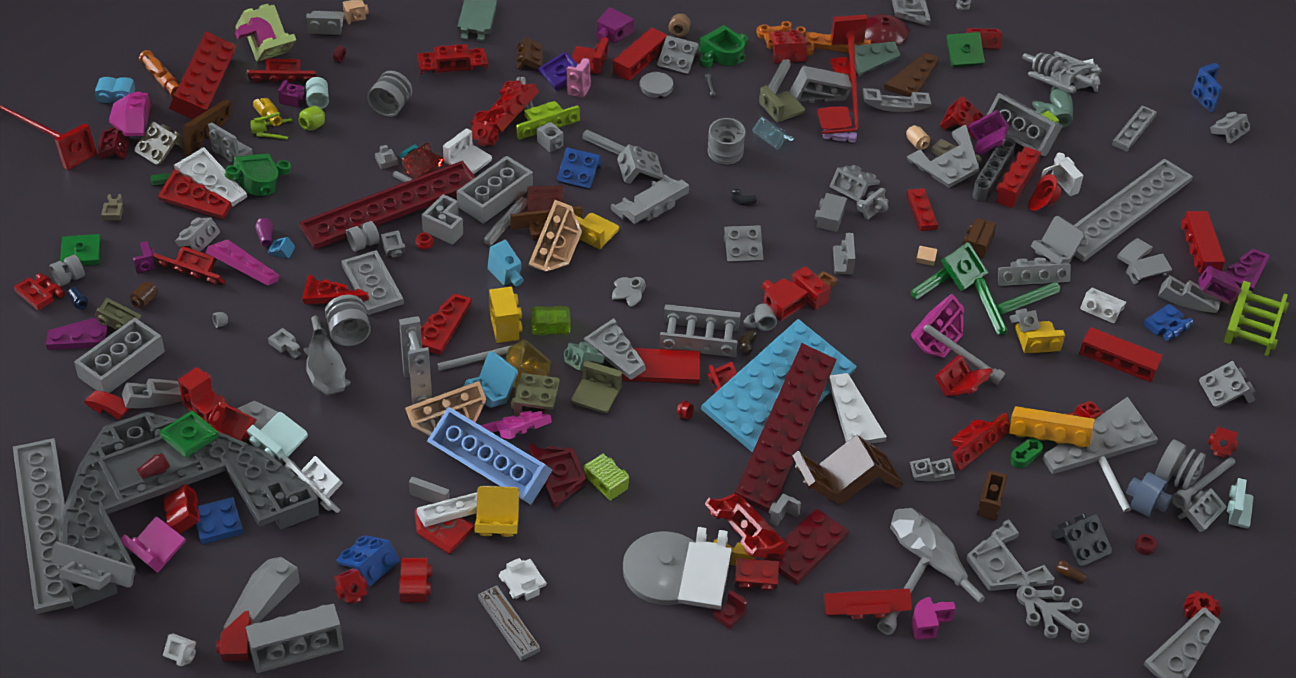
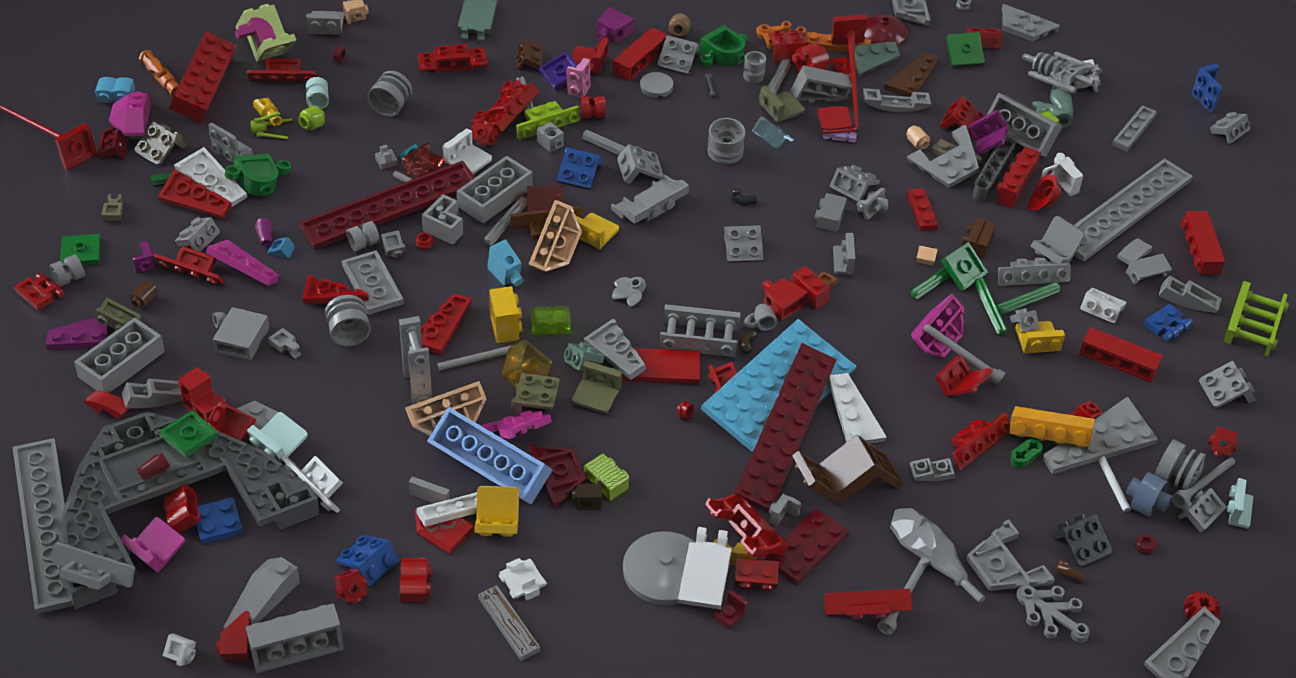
dark blue pin [68,287,88,309] -> none
reddish brown wing [183,99,231,157] -> none
magenta brick [278,80,306,108] -> none
light grey piece [303,316,350,395] -> none
medium azure bracket [464,351,518,408] -> none
dark pink brick [911,597,956,640] -> none
reddish brown brick [977,471,1008,521] -> none
magenta torso [1198,266,1242,305] -> none
magenta wing [1224,249,1270,292] -> none
none -> light grey brick [212,307,270,361]
none -> dark brown brick [572,481,602,510]
none -> red wheel [580,96,606,119]
none -> light grey wheel [743,51,766,83]
none -> red brick [792,42,830,74]
none -> light grey wing [1001,4,1060,41]

